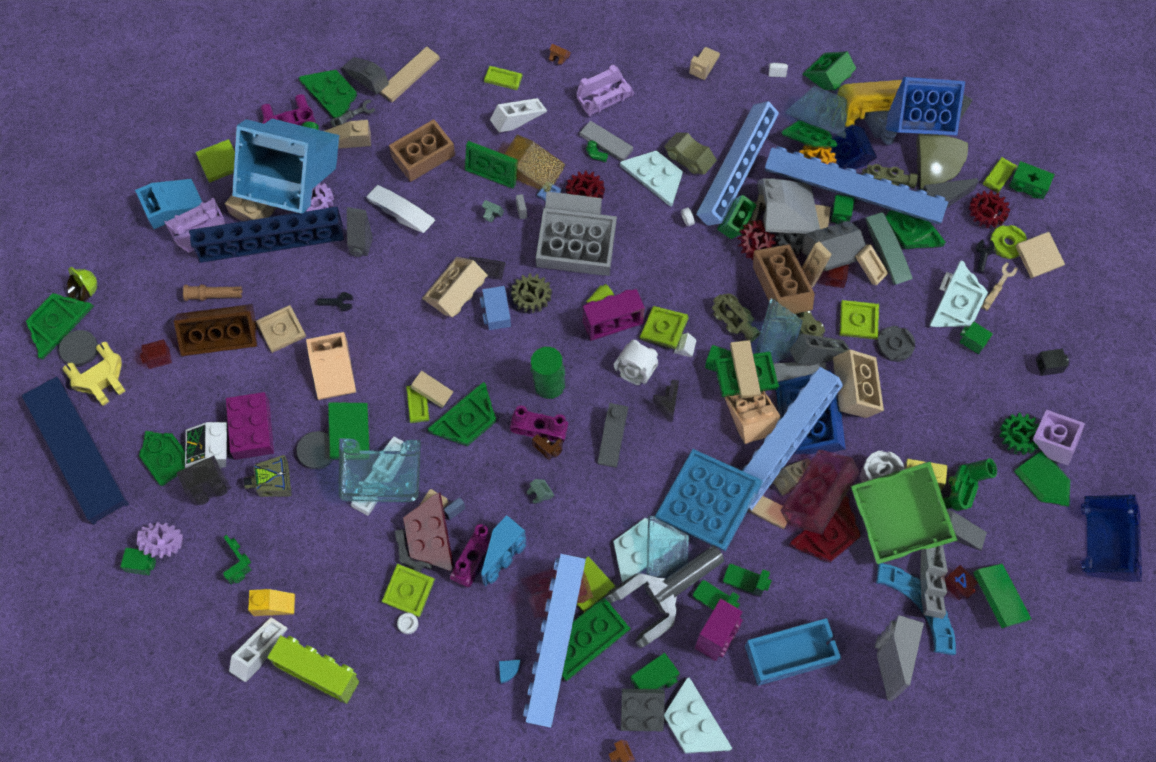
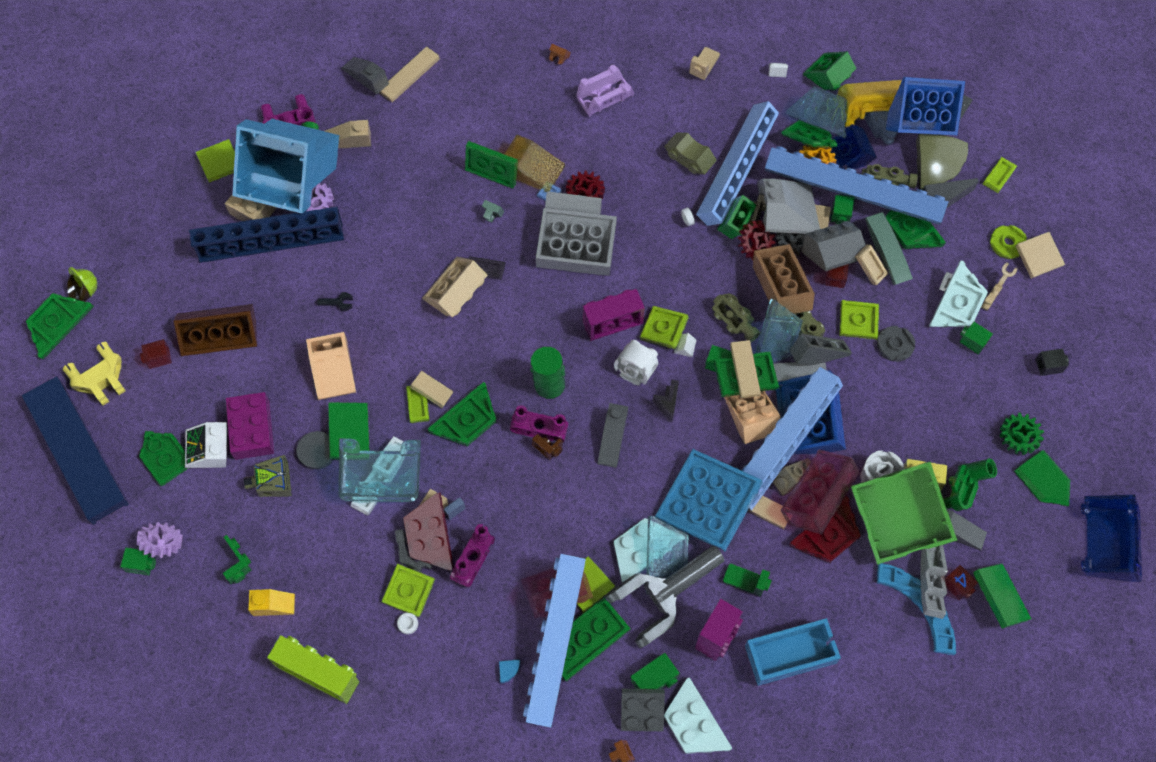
dark grey tile [59,330,98,367] -> none
dark azure slope [135,179,202,229] -> none
lavender piece [164,198,225,253] -> none
clear smoke brick [177,456,232,505] -> none
medium nougat pin [183,284,243,301] -> none
white slope [229,618,287,682] -> none
tan tile [256,305,306,353] -> none
green wing [299,70,357,119] -> none
dark grey piece [330,99,375,127] -> none
dark grey slope [347,207,373,257] -> none
white slope [366,185,435,233] -> none
medium nougat brick [389,119,455,182] -> none
medium blue brick [480,286,511,330] -> none
dark azure slope [481,515,526,586] -> none
lime tile [484,66,523,90] -> none
white slope [490,98,547,132] -> none
olive gear [511,273,552,313] -> none
light grey tile [516,194,527,219] -> none
sand green tile [527,479,555,503] -> none
light grey tile [580,121,633,162] -> none
green arm [586,140,608,162] -> none
lime cone [586,284,614,303] -> none
light aqua wing [620,151,683,206] -> none
green bracket [693,580,740,611] -> none
tan tile [802,241,832,288] -> none
tan brick [833,350,884,418] -> none
light grey slope [875,615,924,702] -> none
dark red gear [969,190,1010,228] -> none
black bar [976,239,996,273] -> none
green brick [1009,161,1055,200] -> none
lavender slope [1033,410,1085,465] -> none

